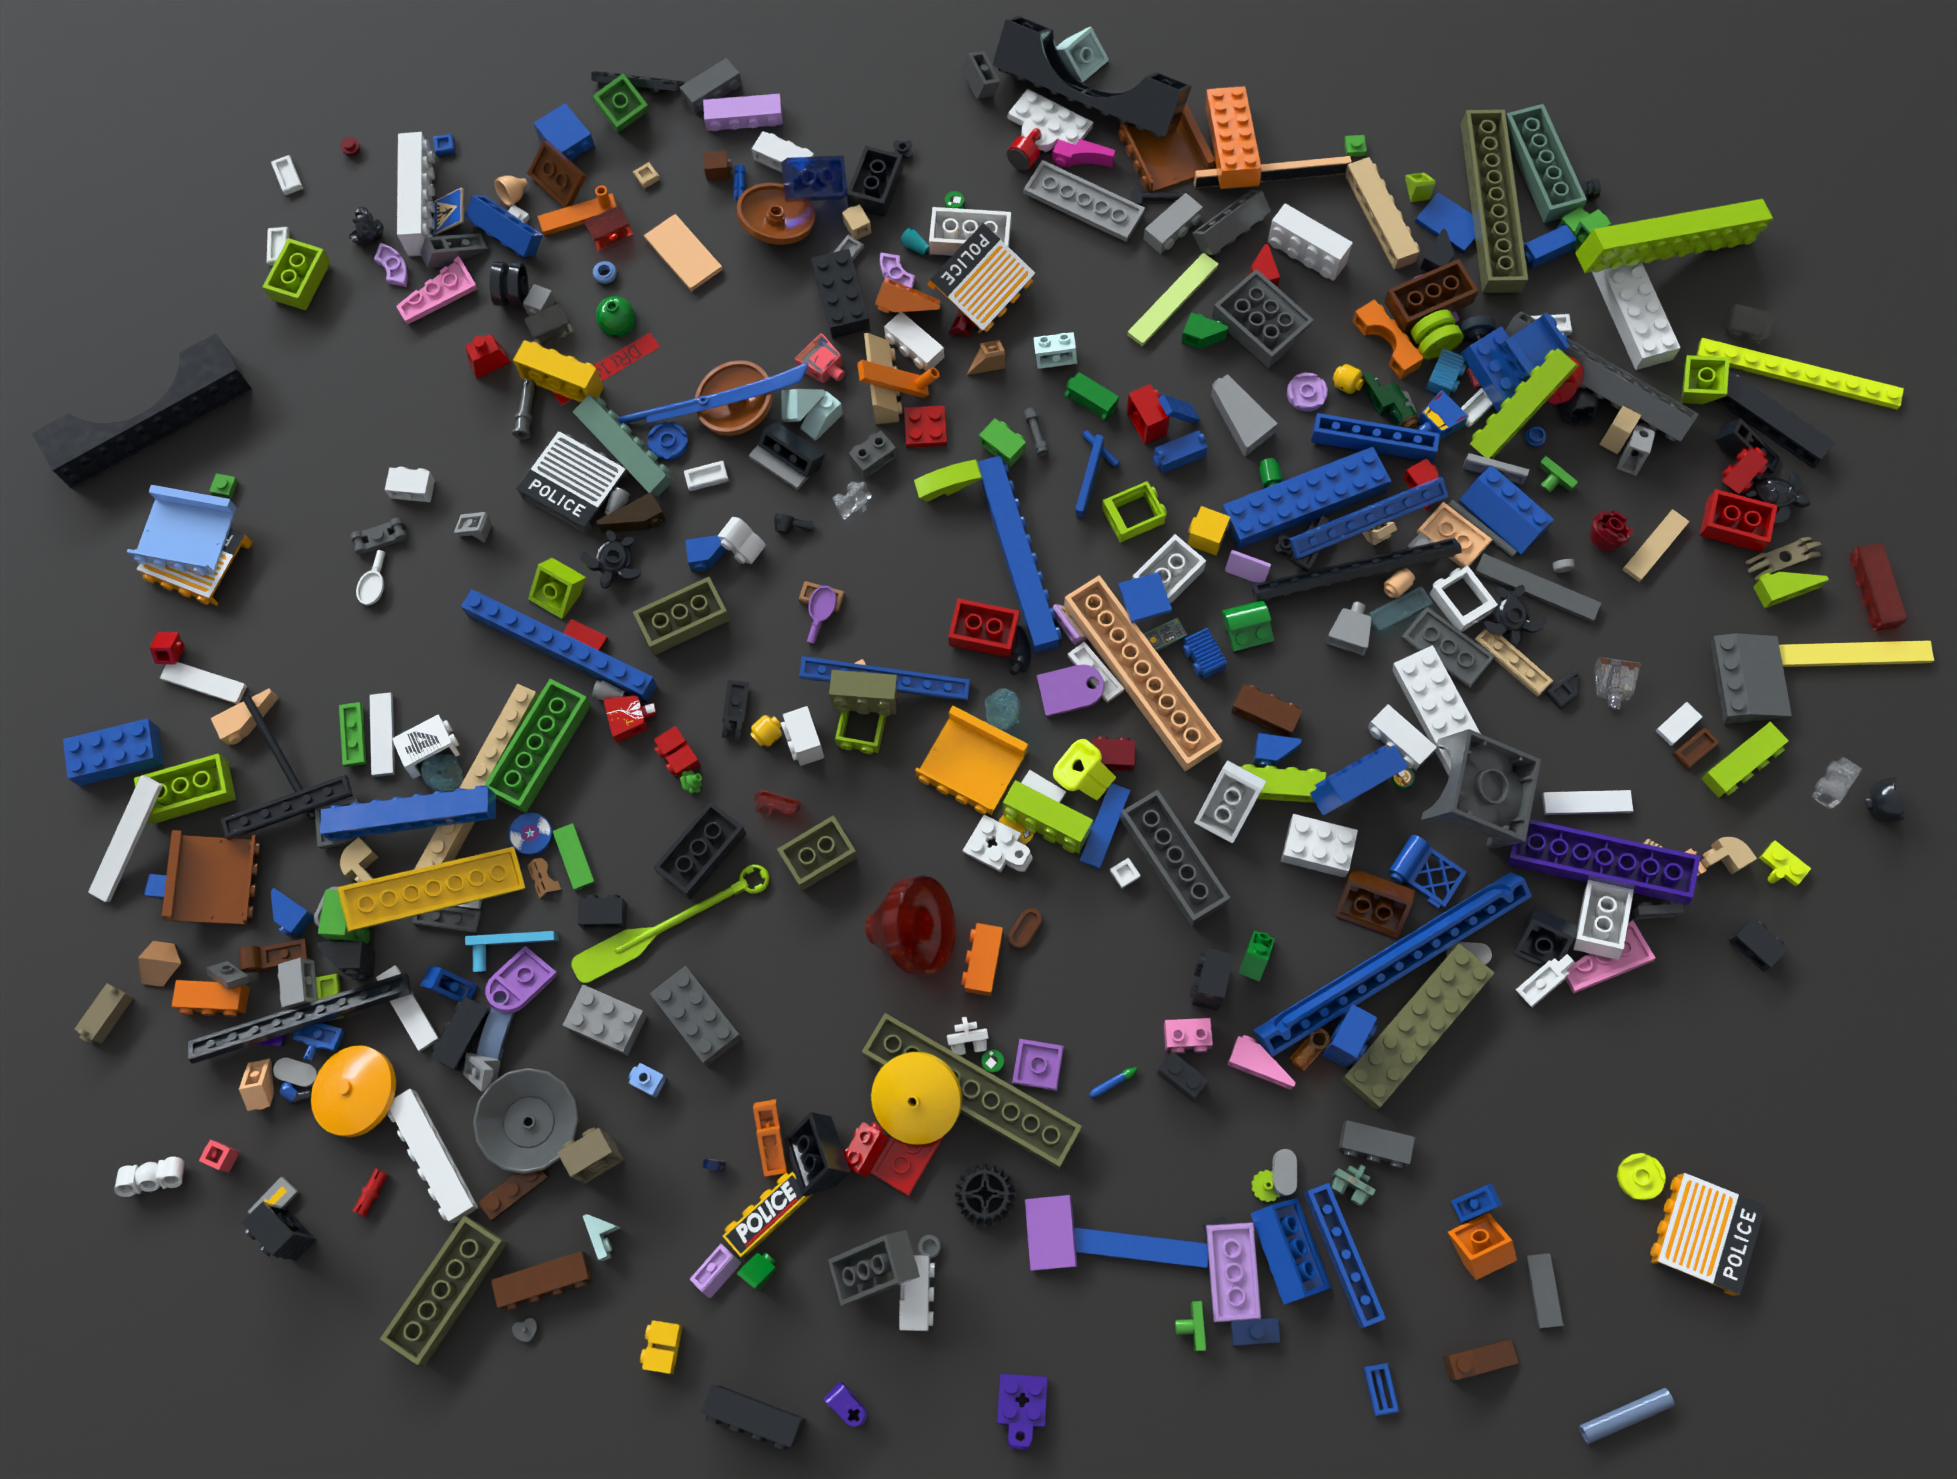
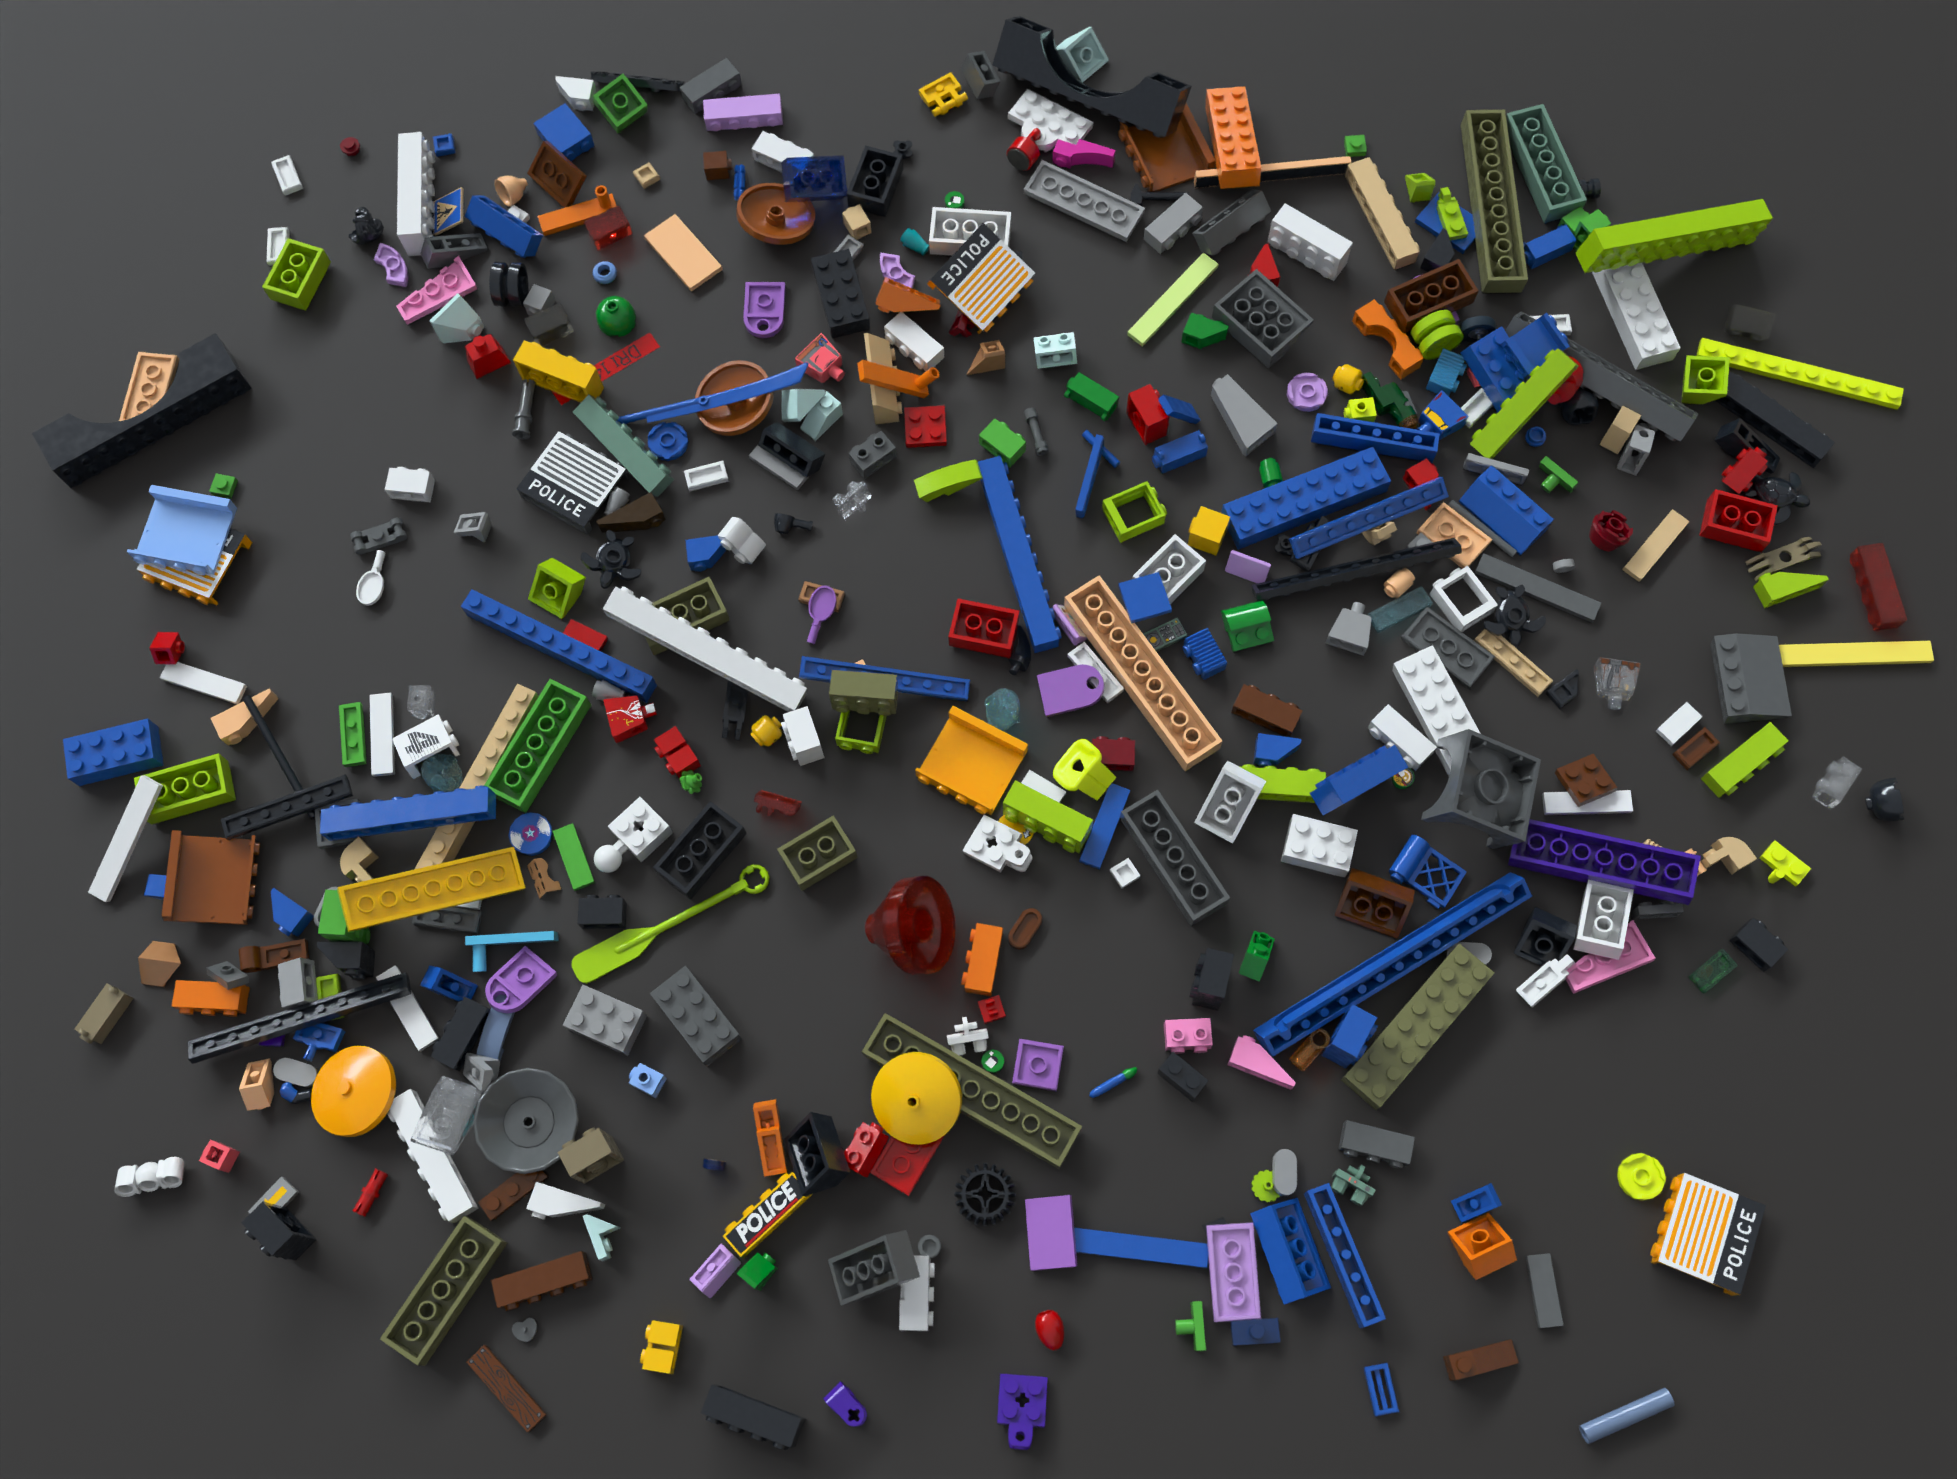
none -> light nougat tile [119,352,179,421]
none -> clear brick [407,685,436,719]
none -> clear slope [411,1076,484,1155]
none -> light aqua slope [430,293,485,343]
none -> reddish brown tile [467,1345,547,1433]
none -> white slope [526,1182,605,1220]
none -> white slope [555,76,597,111]
none -> white brick [594,797,673,873]
none -> white brick [603,586,807,712]
none -> medium lavender tile [744,282,786,338]
none -> yellow plate [918,72,968,117]
none -> red tile [978,995,1006,1024]
none -> red animal [1035,1310,1064,1350]
none -> neon yellow brick [1344,397,1377,422]
none -> lime hinge [1436,187,1468,241]
none -> reddish brown plate [1555,754,1617,807]
none -> clear green tile [1688,948,1738,994]

